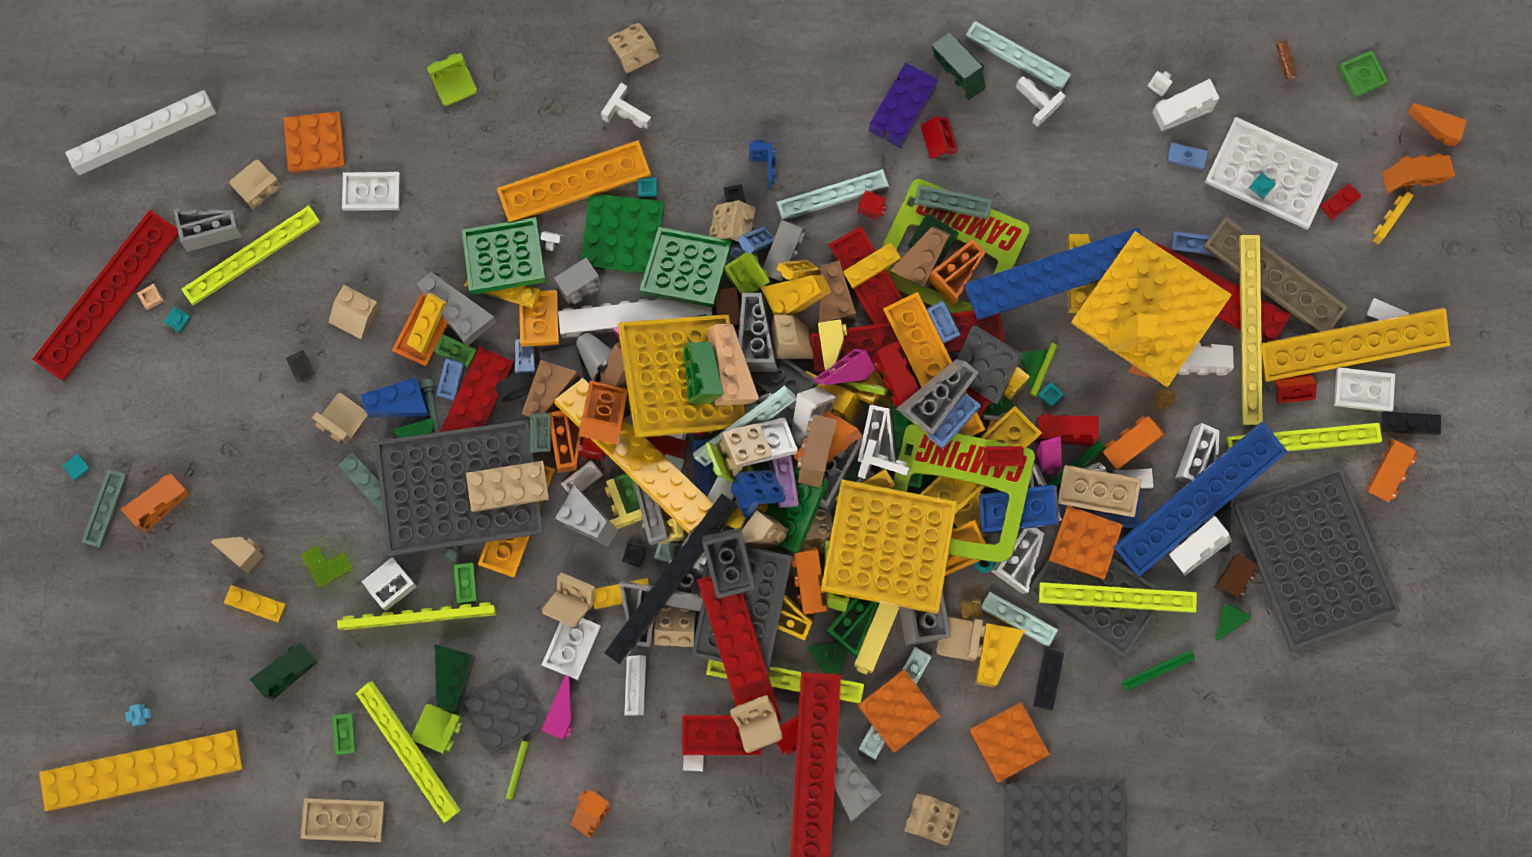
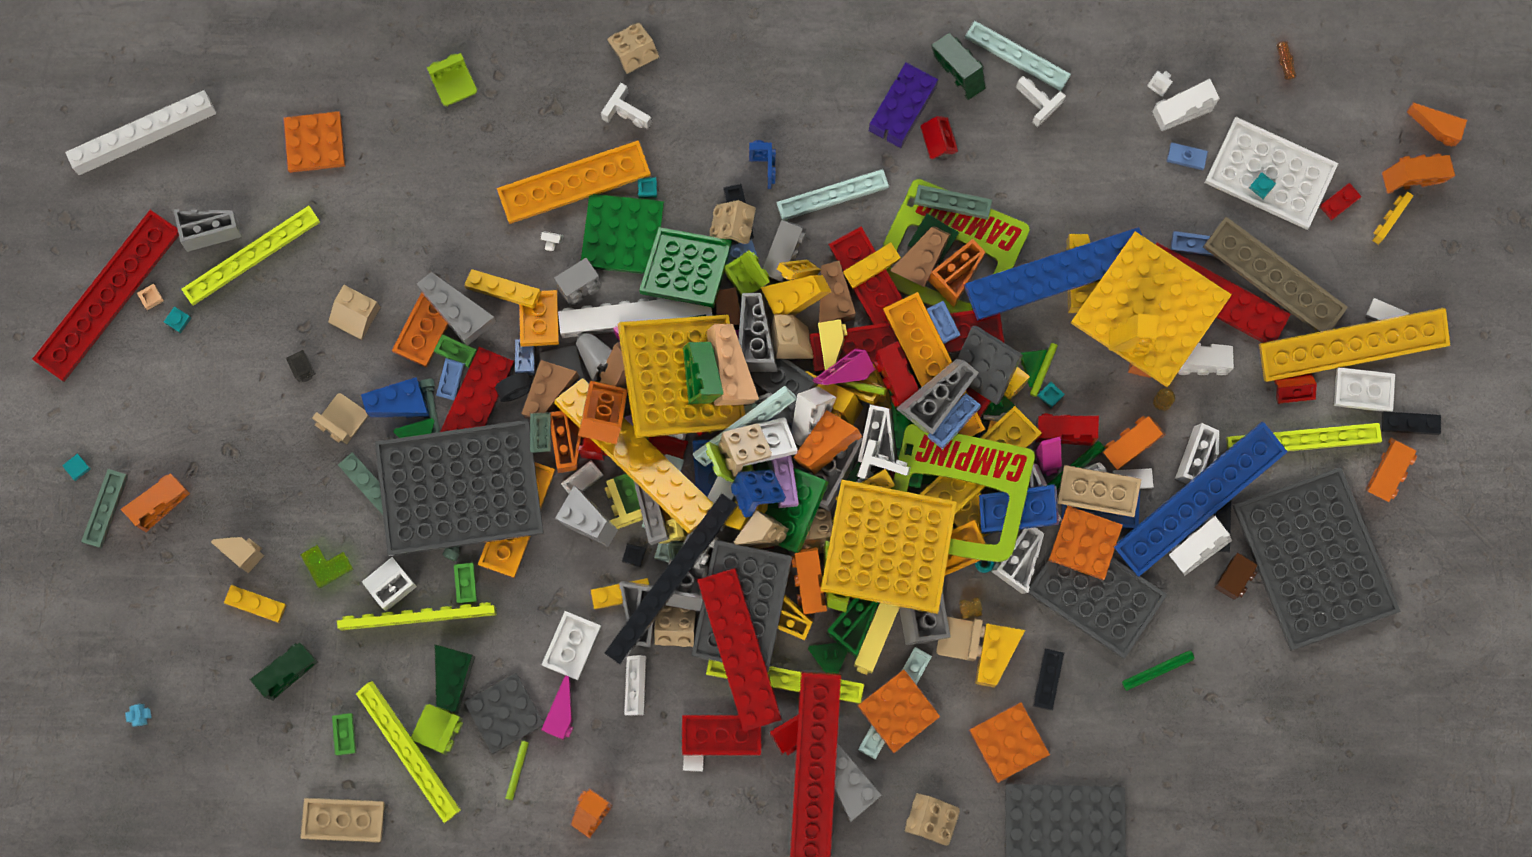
yellow plate [39,730,243,812] -> none
tan bracket [230,160,281,210] -> none
white plate [342,172,400,211] -> none
yellow plate [407,293,447,353] -> none
plate [462,217,546,295] -> none
tan plate [466,461,549,512] -> none
tan bracket [542,572,595,627] -> none
dark grey slope [702,527,756,598] -> none
tan bracket [730,695,782,753] -> none
medium blue plate [737,227,774,254] -> none
medium nougat wedge [797,415,837,488] -> none
red brick [857,190,888,221] -> none
light aqua tile [980,592,1058,647] -> none
red tile [984,446,1023,467] -> none
neon yellow plate [1039,583,1197,613] -> none
green piece [1215,604,1252,640] -> none
light yellow plate [1239,235,1263,425] -> none
bright green tile [1338,50,1389,98] -> none

